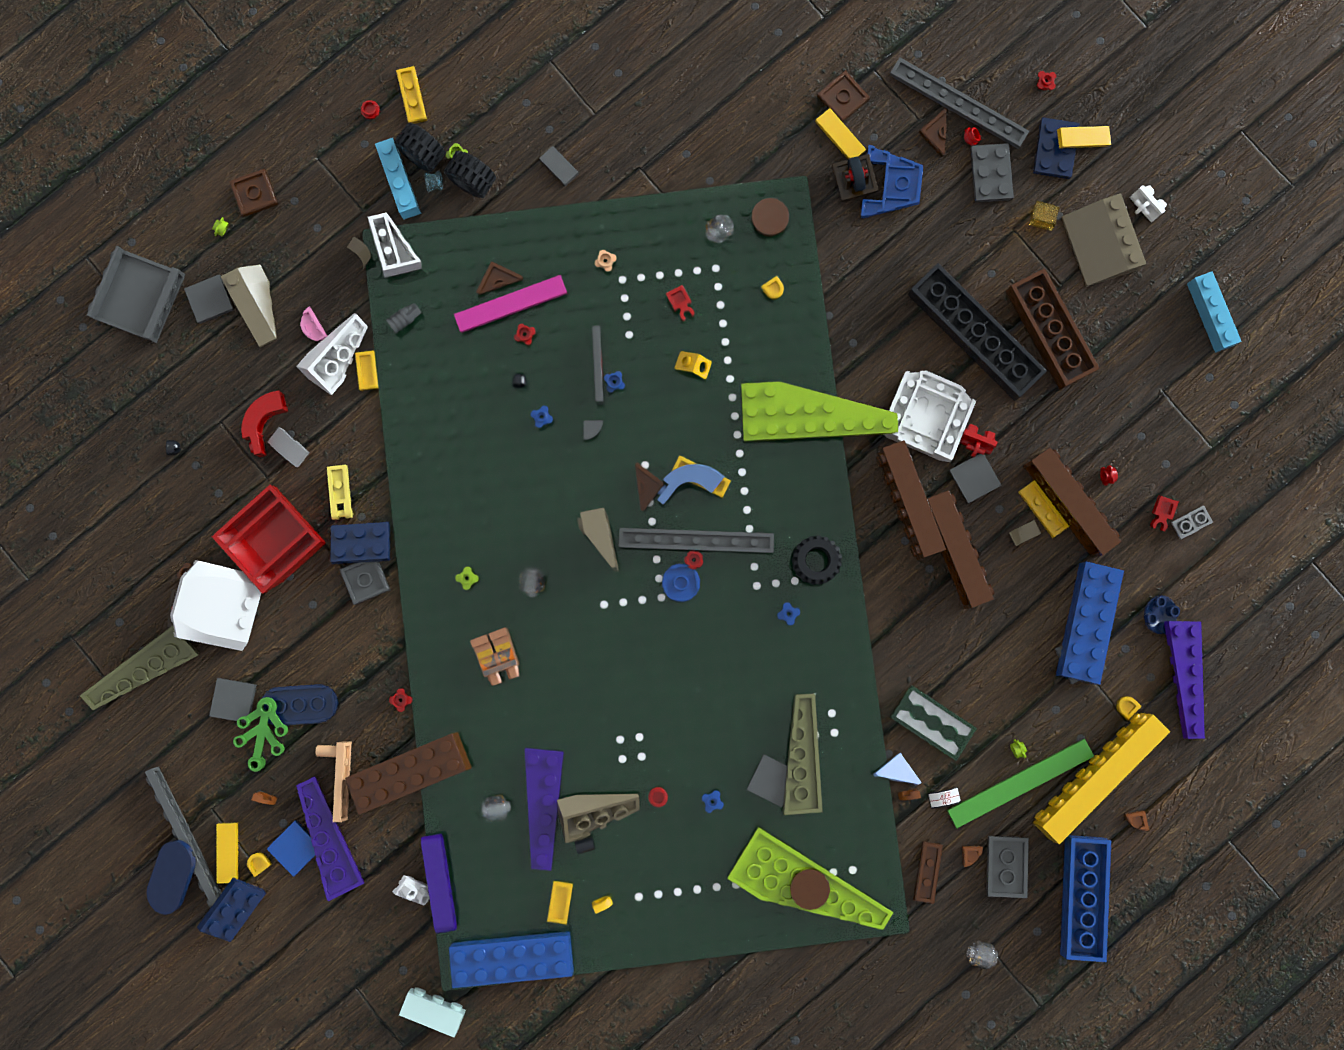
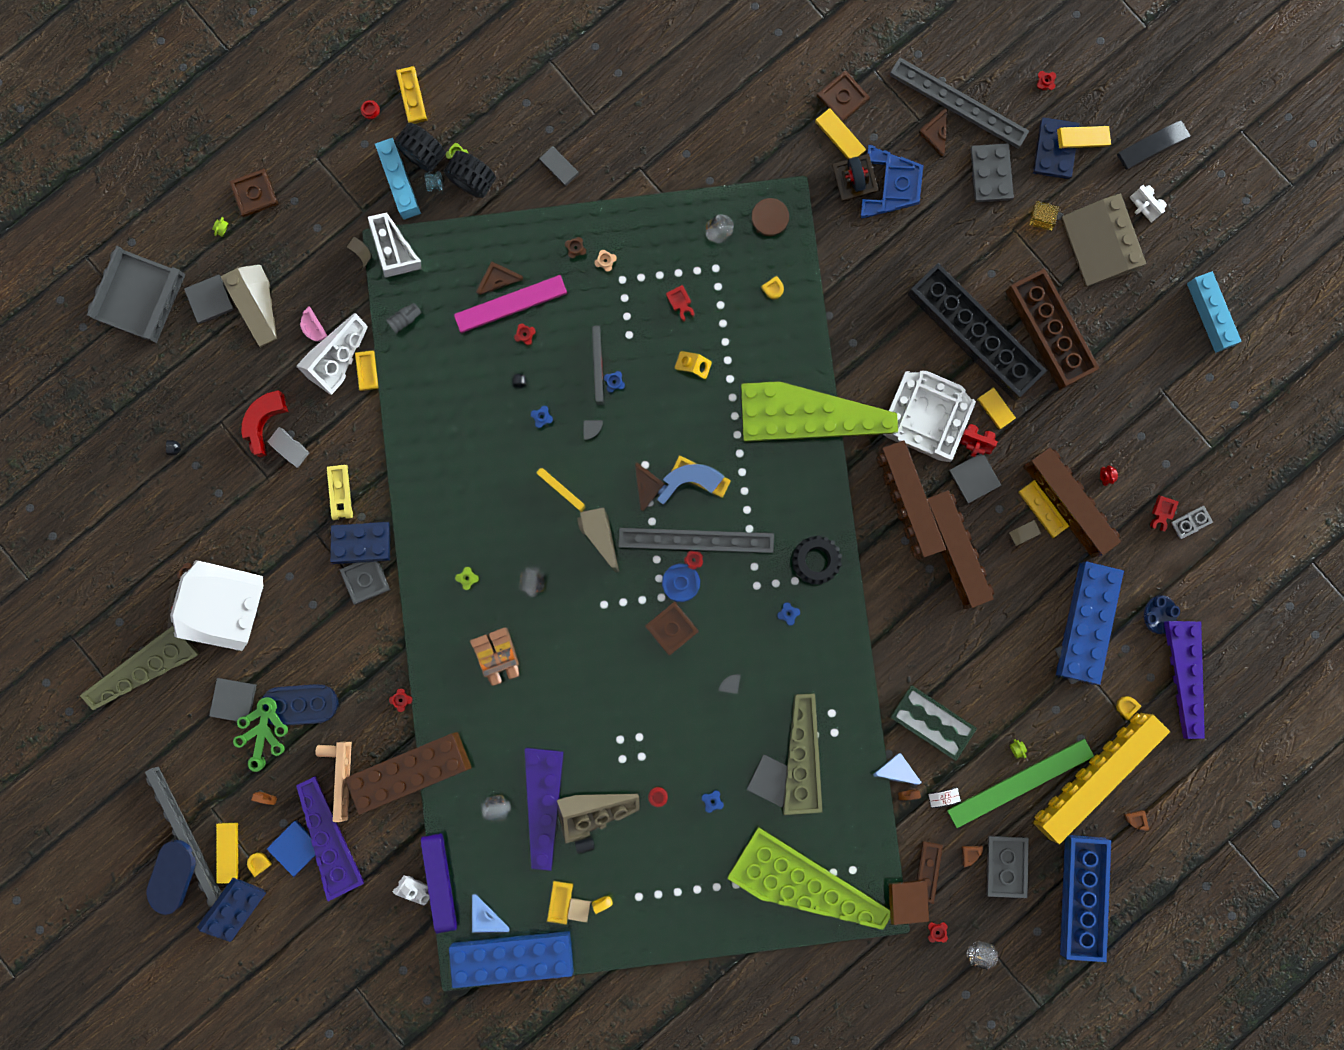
red slope [211,485,326,594] -> none
light aqua brick [399,987,466,1037] -> none
reddish brown tile [790,868,830,910] -> none
red plate [964,127,981,146] -> none
none -> light blue tile [472,894,509,932]
none -> yellow tile [536,468,585,512]
none -> reddish brown plate [565,237,586,258]
none -> tan tile [567,898,591,922]
none -> reddish brown tile [645,602,699,656]
none -> dark grey tile [718,674,741,694]
none -> reddish brown tile [889,880,929,925]
none -> red plate [928,922,948,943]
none -> yellow tile [977,388,1016,430]
none -> black slope [1117,120,1191,170]

